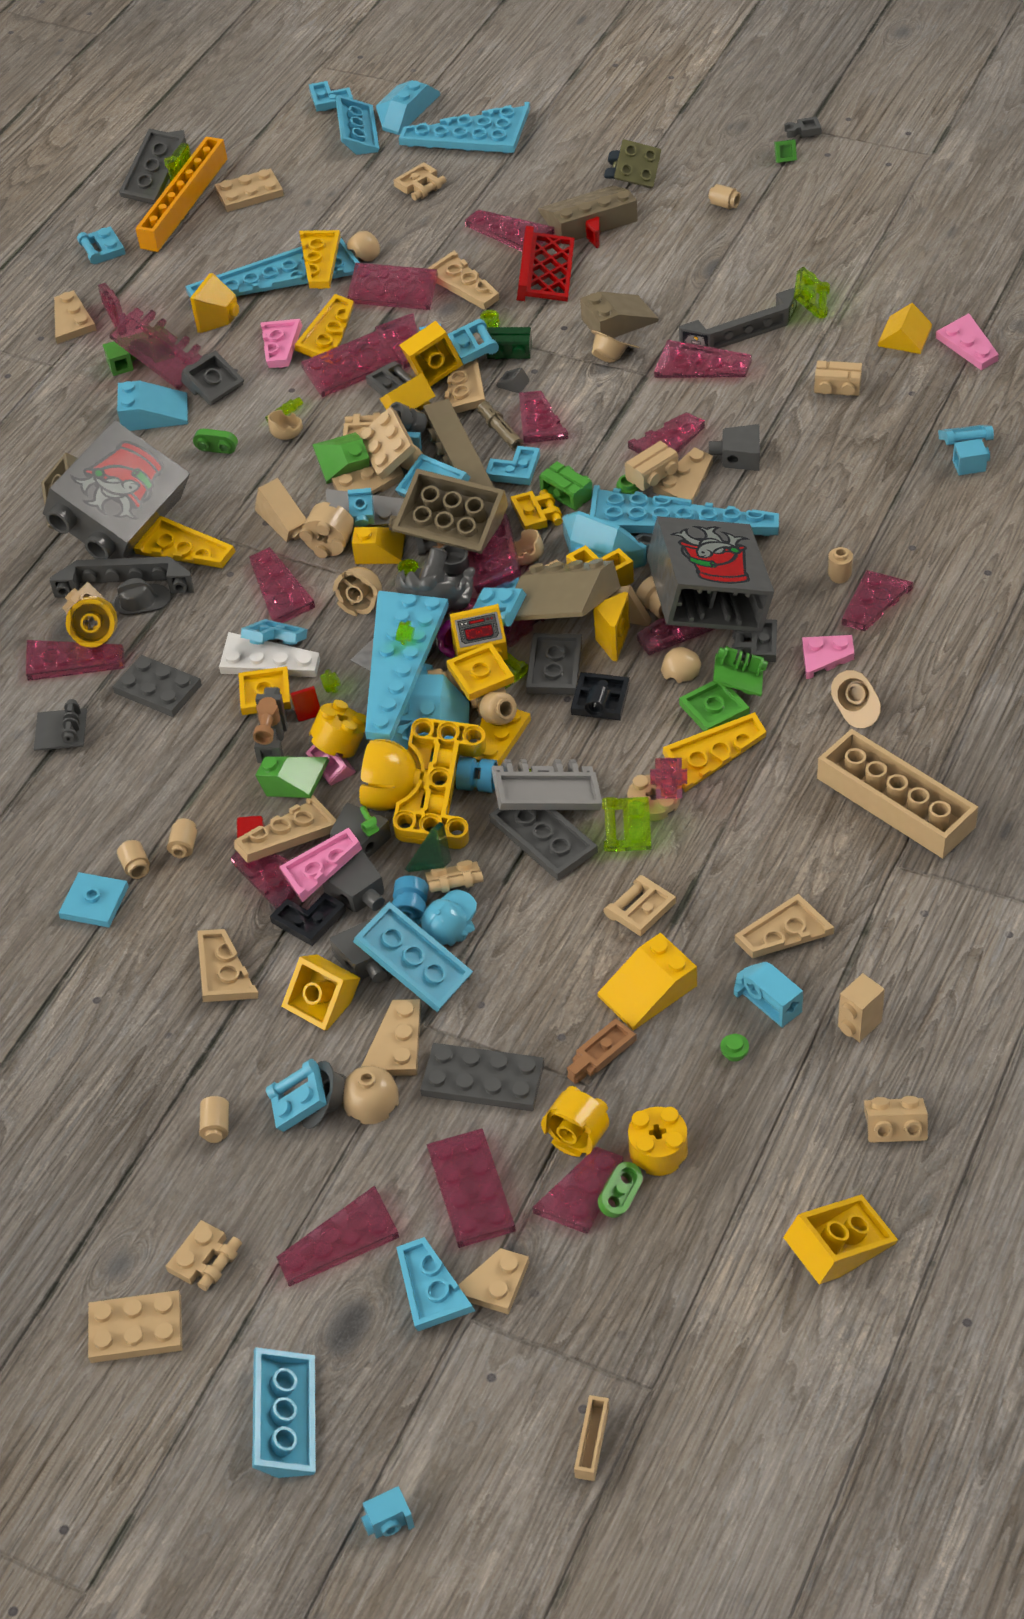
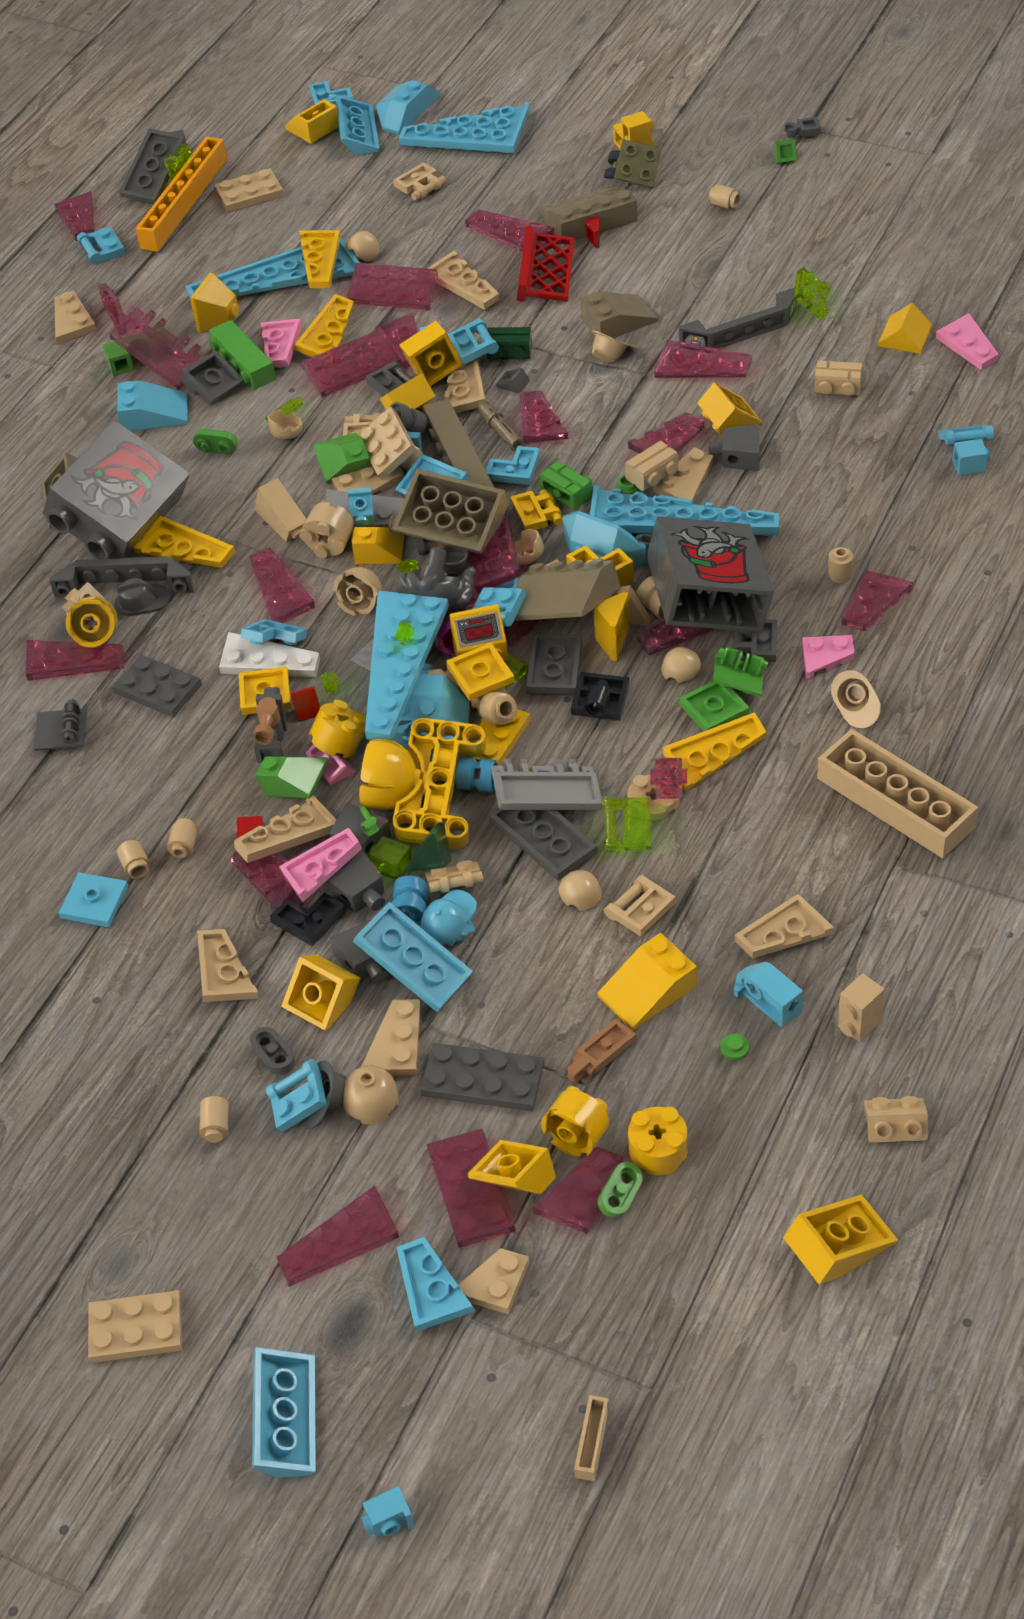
tan plate [166,1220,242,1291] -> none
clear neon green bush [480,310,500,328] -> none
none -> clear pink wing [54,191,95,241]
none -> bright green brick [208,320,276,390]
none -> dark grey plate [250,1027,295,1075]
none -> yellow slope [285,99,339,144]
none -> clear neon green brick [369,836,413,880]
none -> yellow slope [468,1140,556,1194]
none -> tan hair [558,870,602,911]
none -> yellow brick [613,111,654,149]
none -> yellow slope [697,382,763,434]

